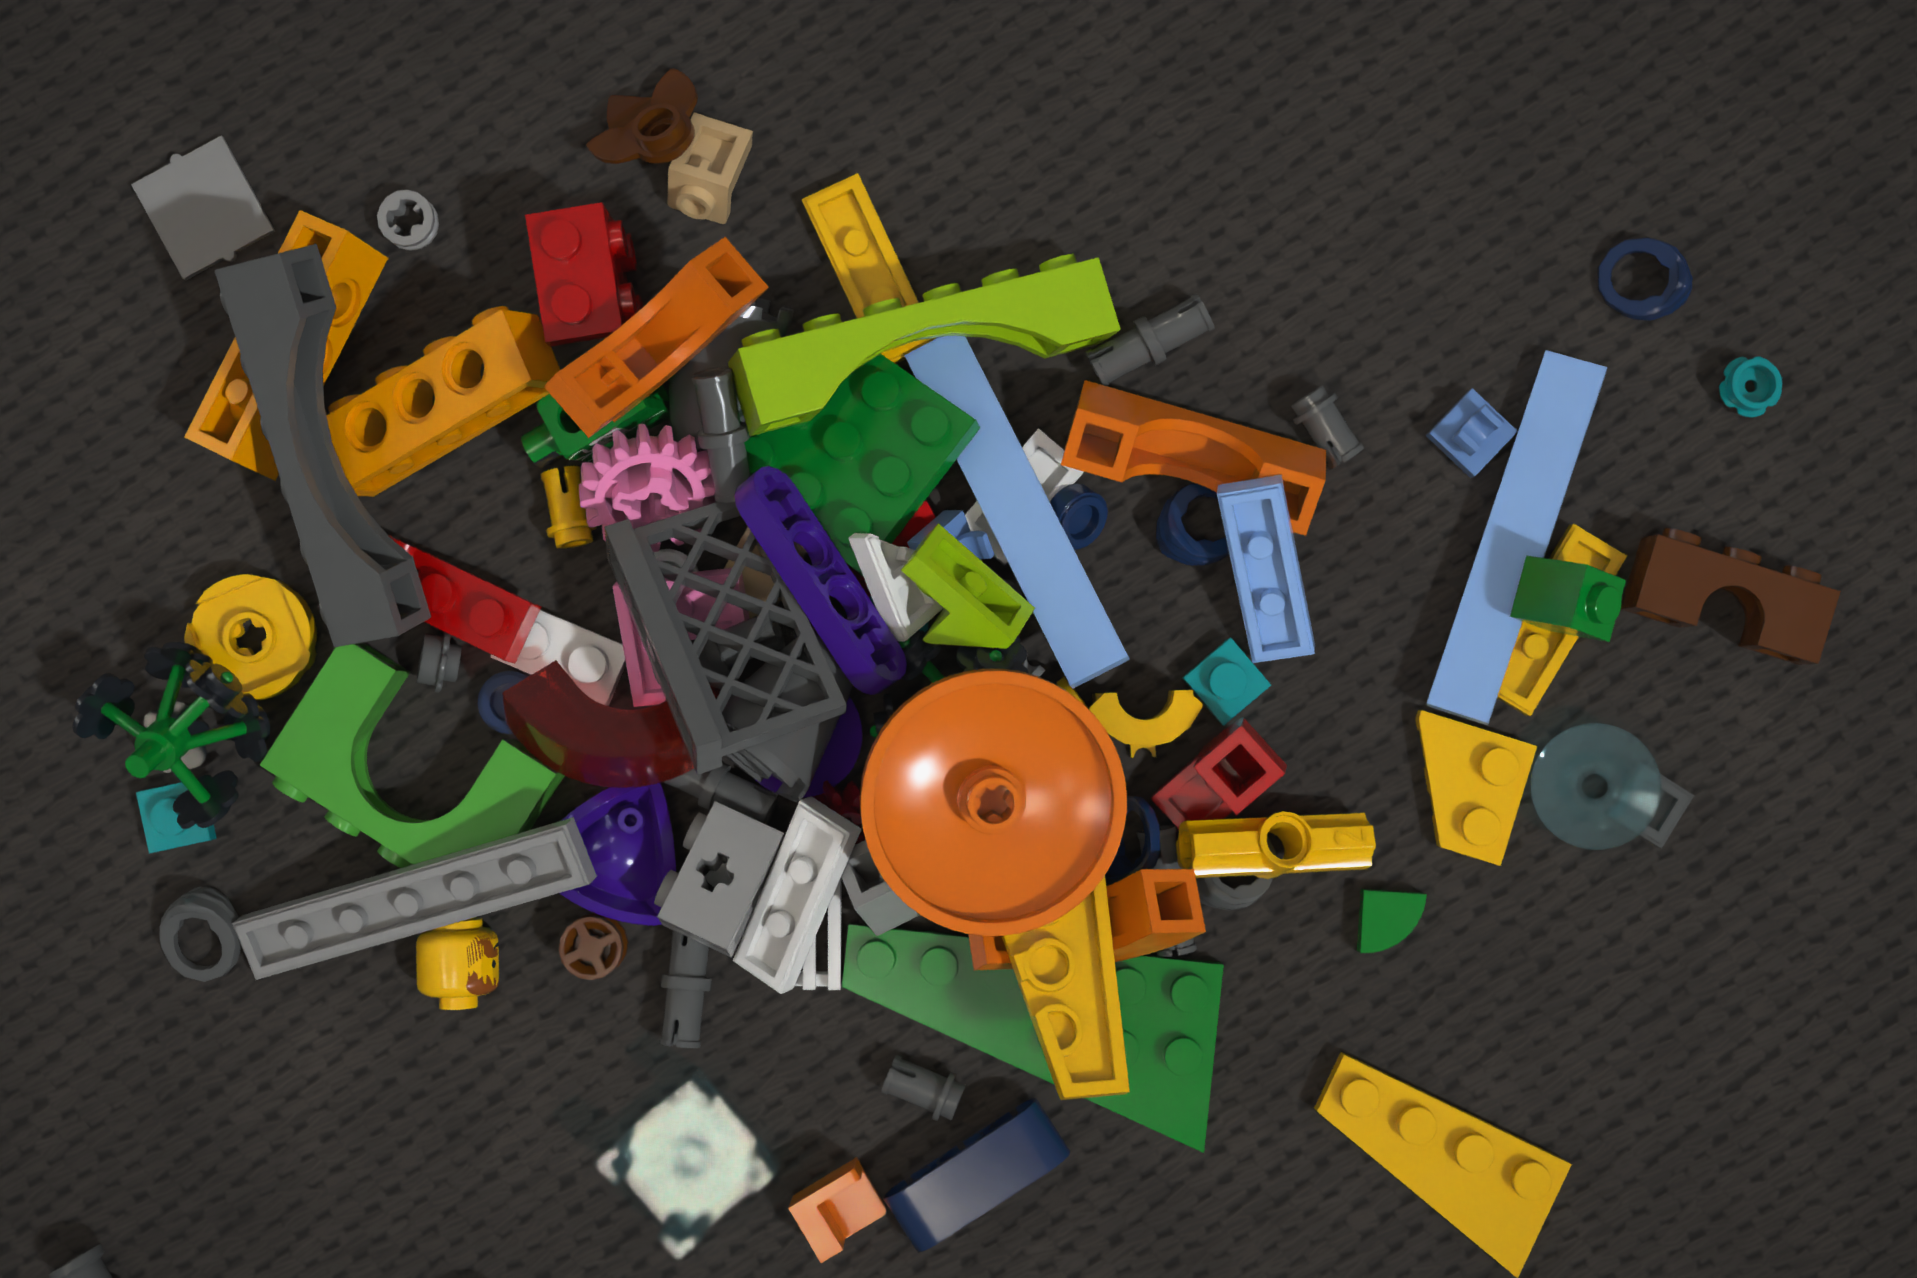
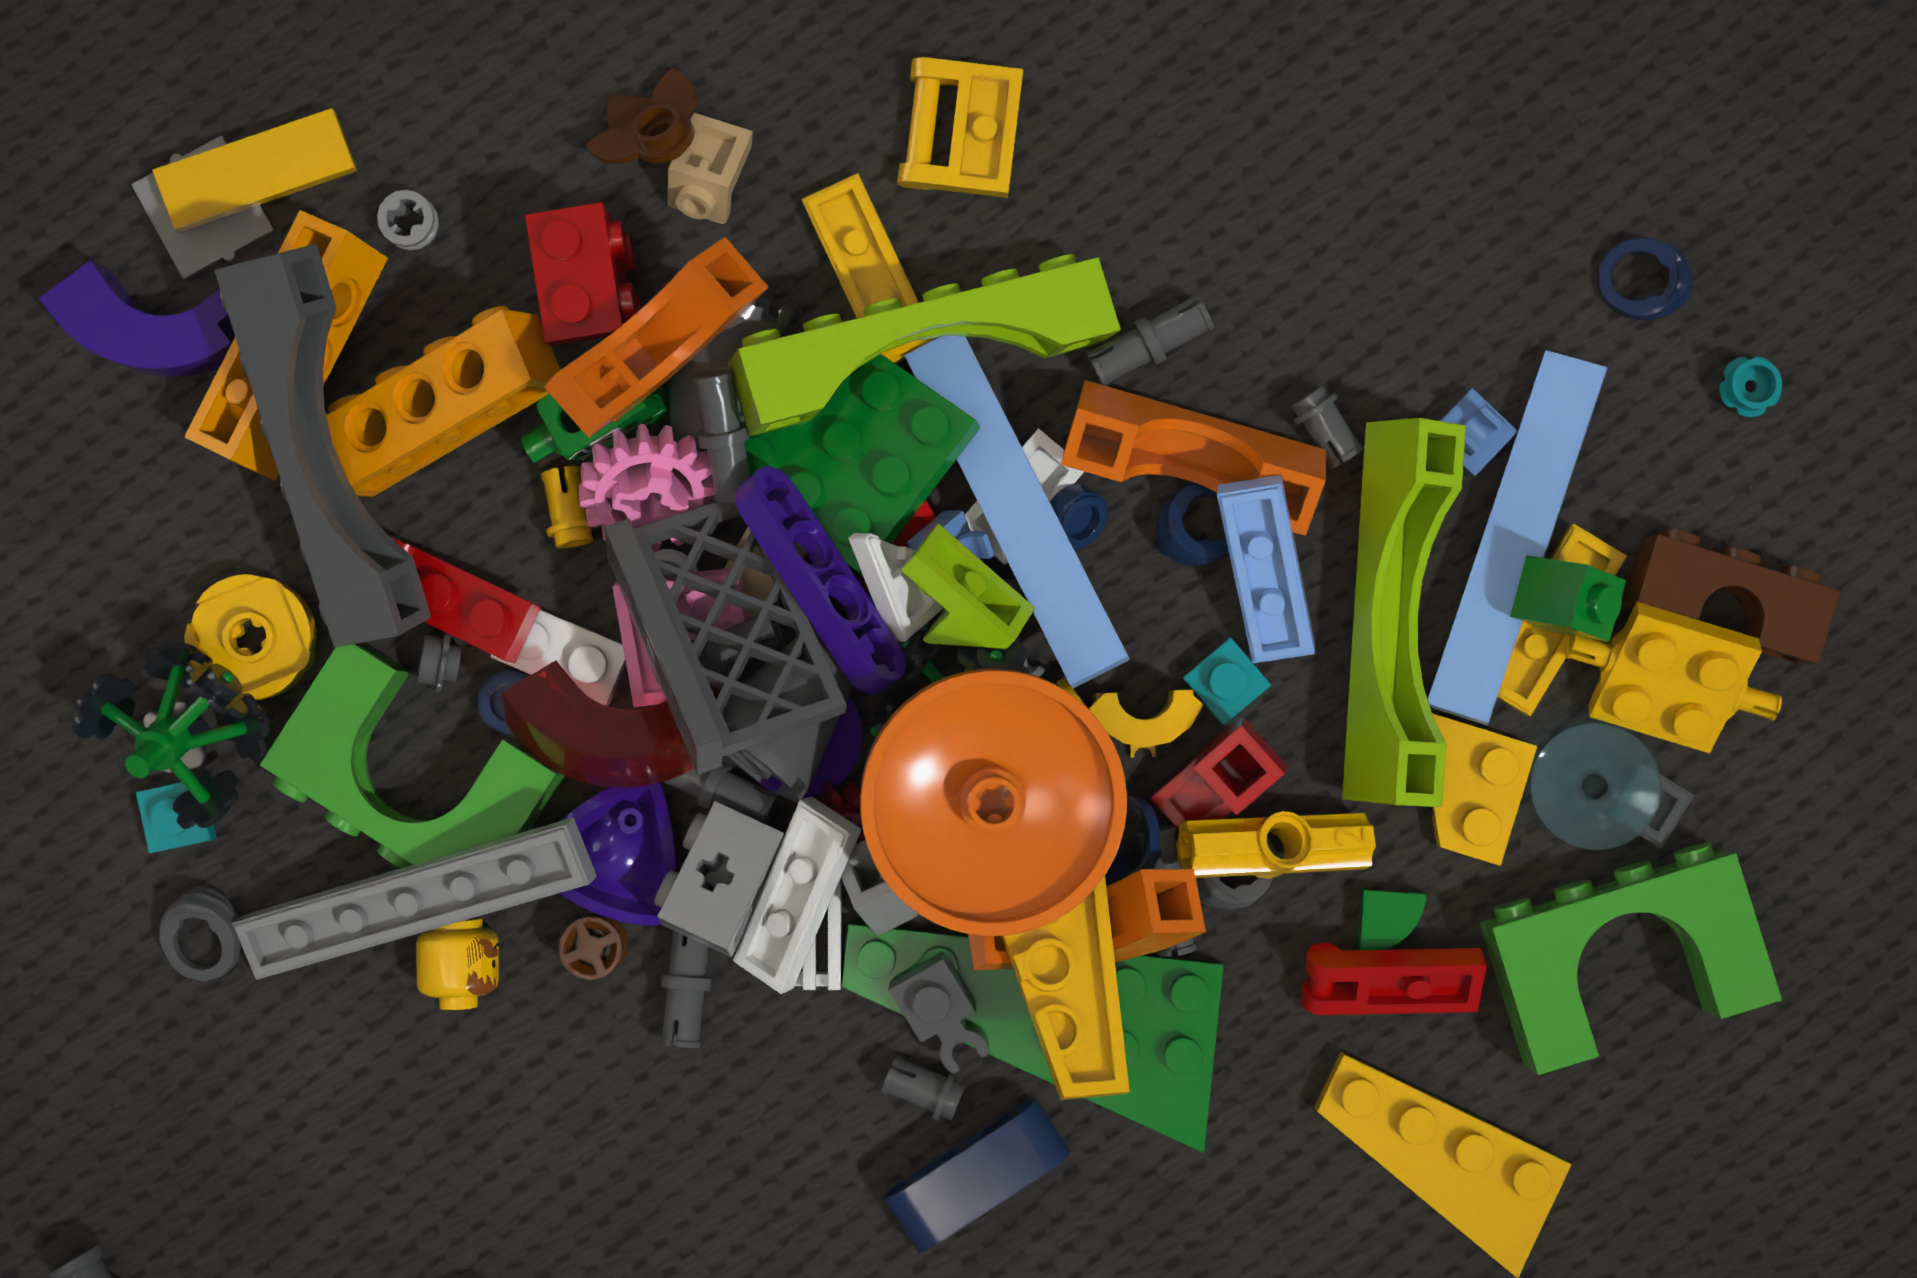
clear light blue panel [594,1067,781,1260] -> none
orange panel [788,1157,886,1263] -> none
none -> dark purple arch [39,260,235,377]
none -> yellow tile [152,108,357,233]
none -> dark grey plate [888,952,989,1074]
none -> yellow plate [897,57,1023,198]
none -> red plate [1300,942,1487,1015]
none -> lime arch [1342,418,1466,807]
none -> bright green arch [1480,843,1782,1075]
none -> yellow plate [1565,601,1782,754]

